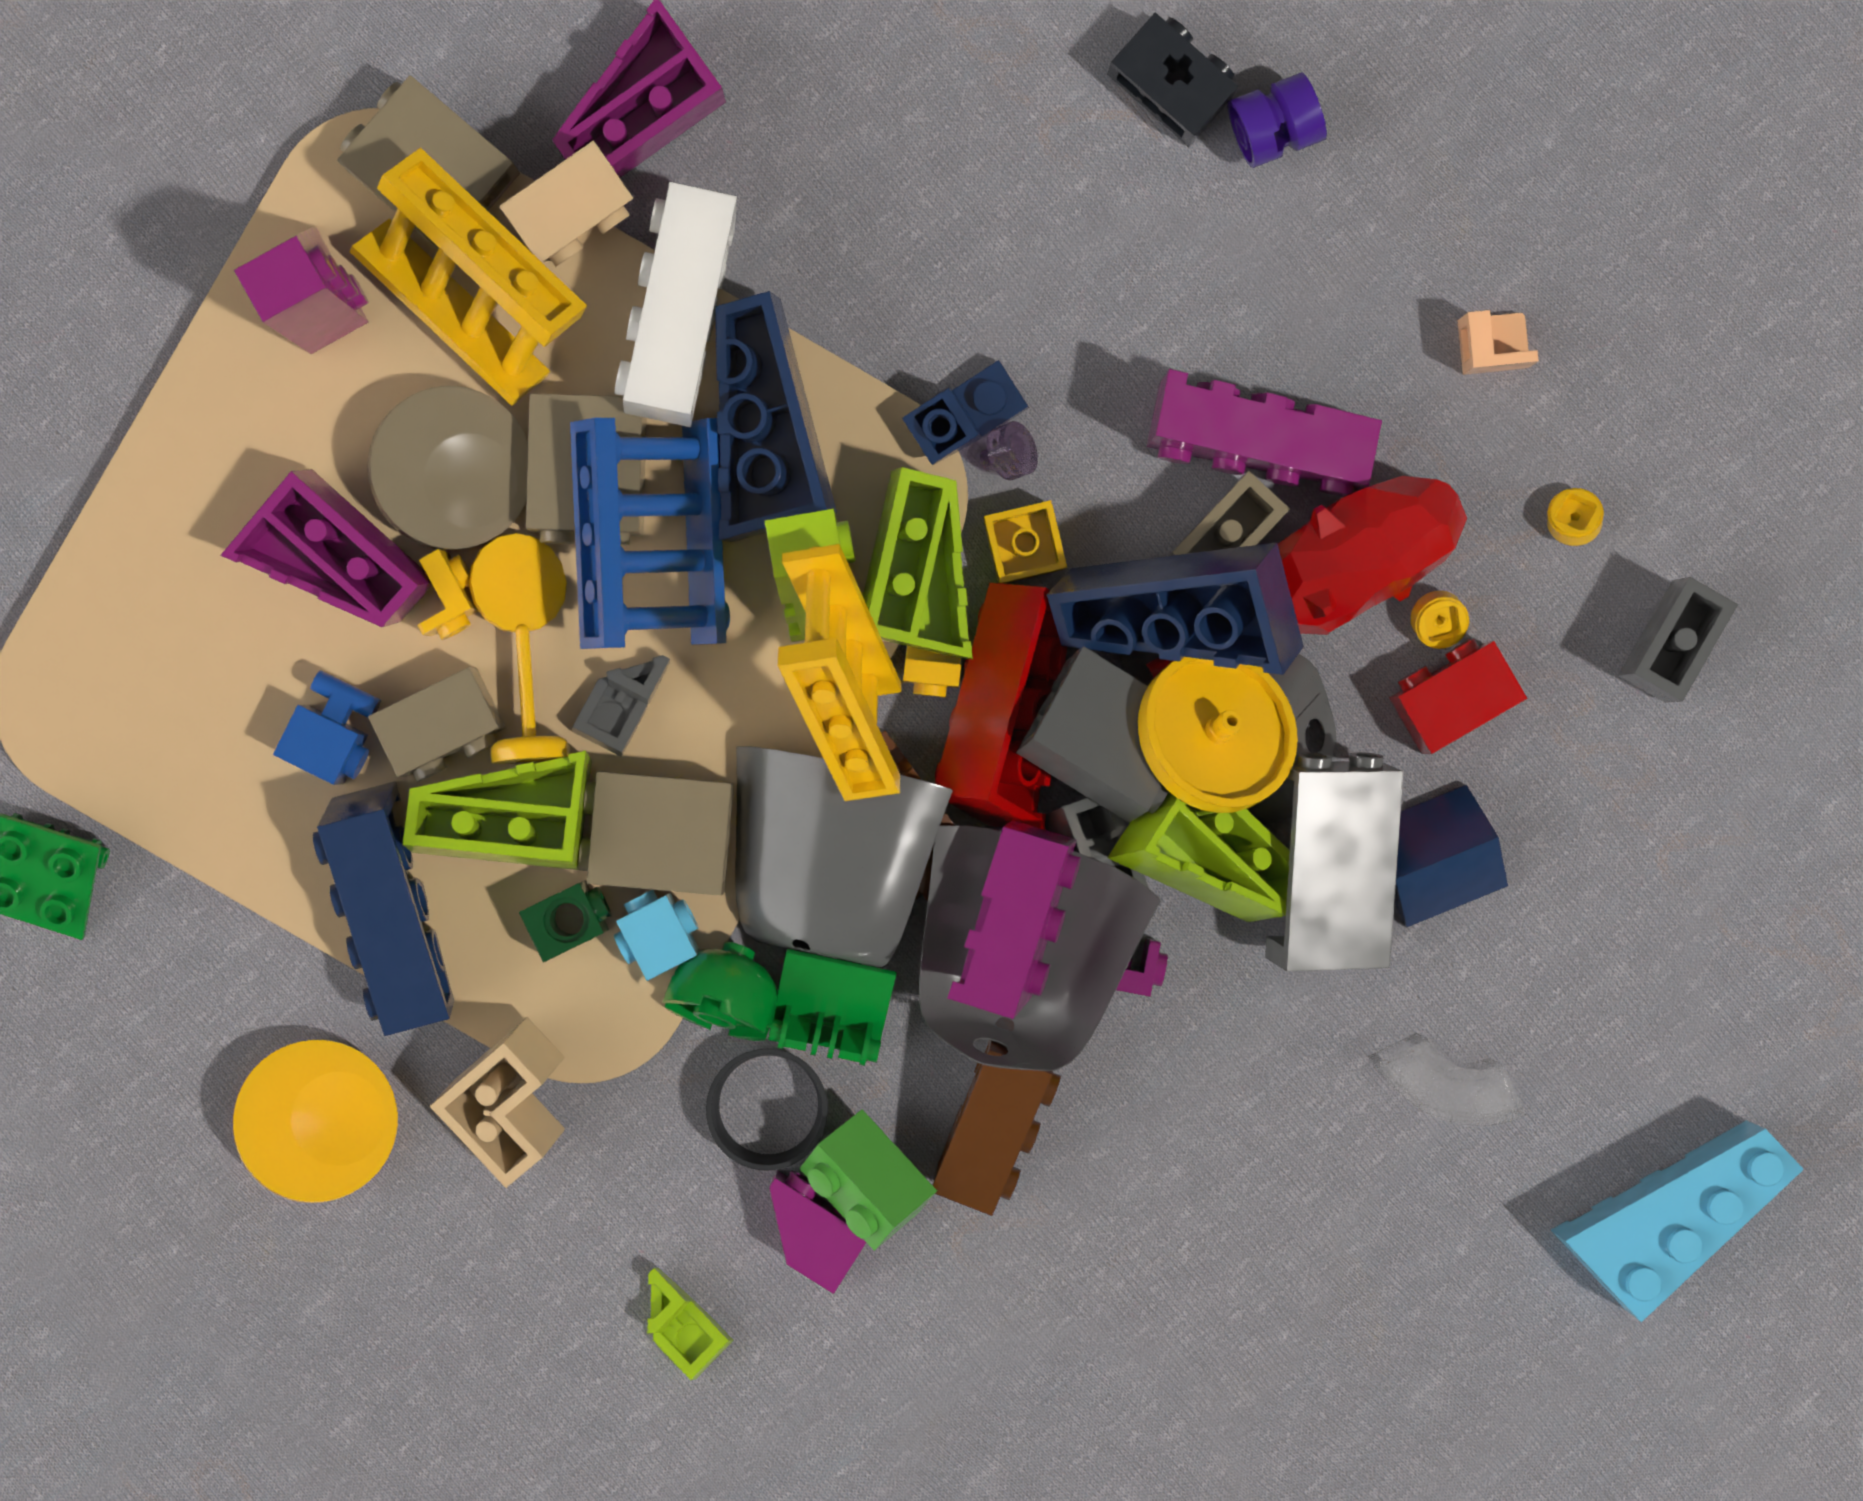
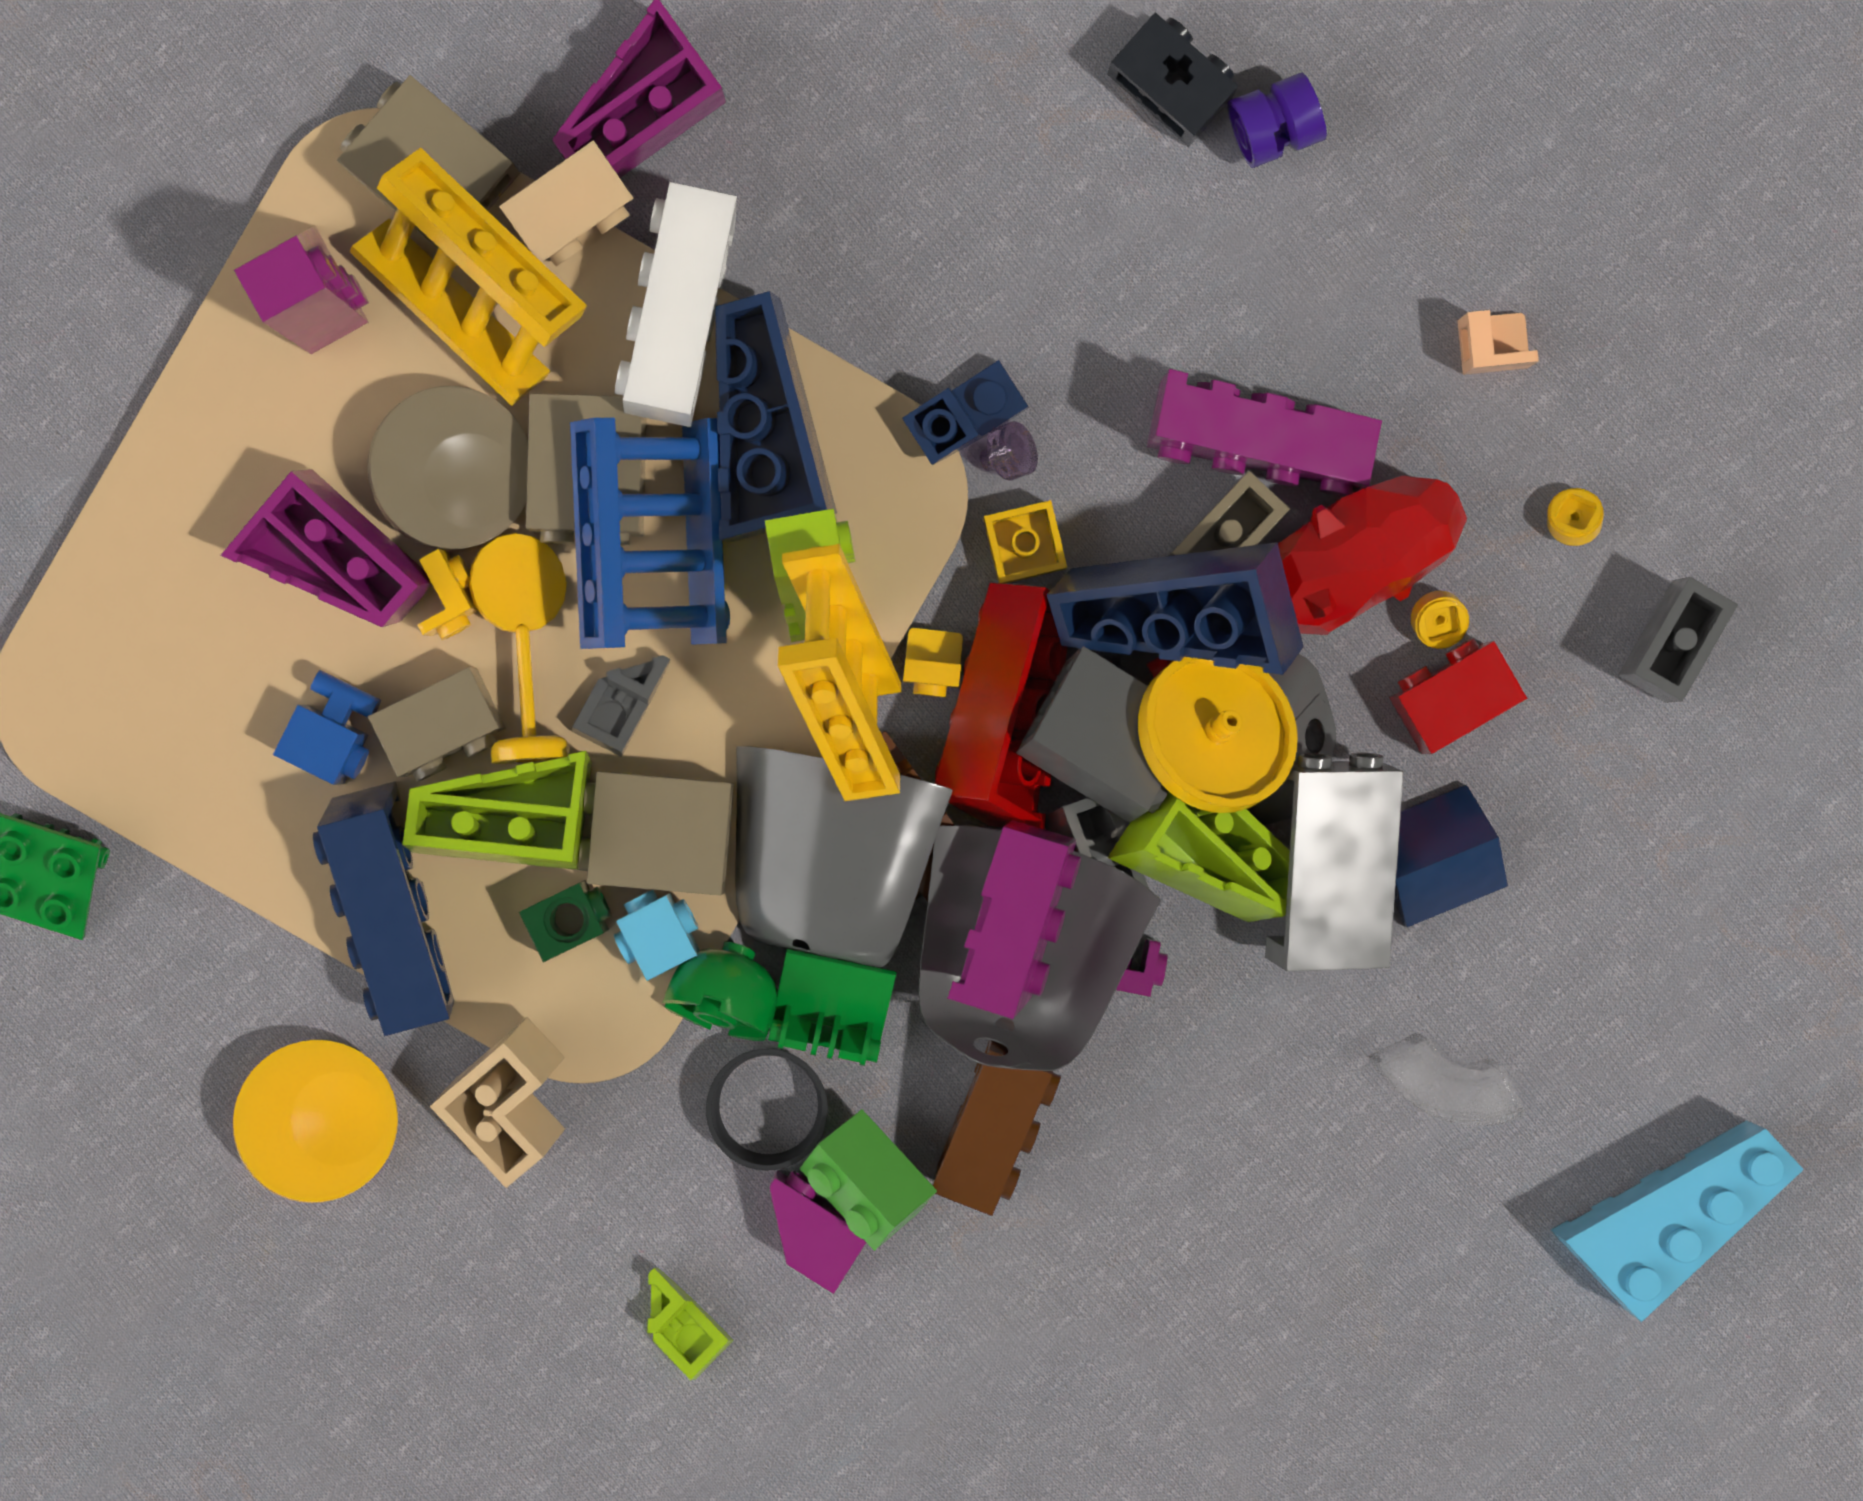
lime wedge [863,467,973,659] -> none

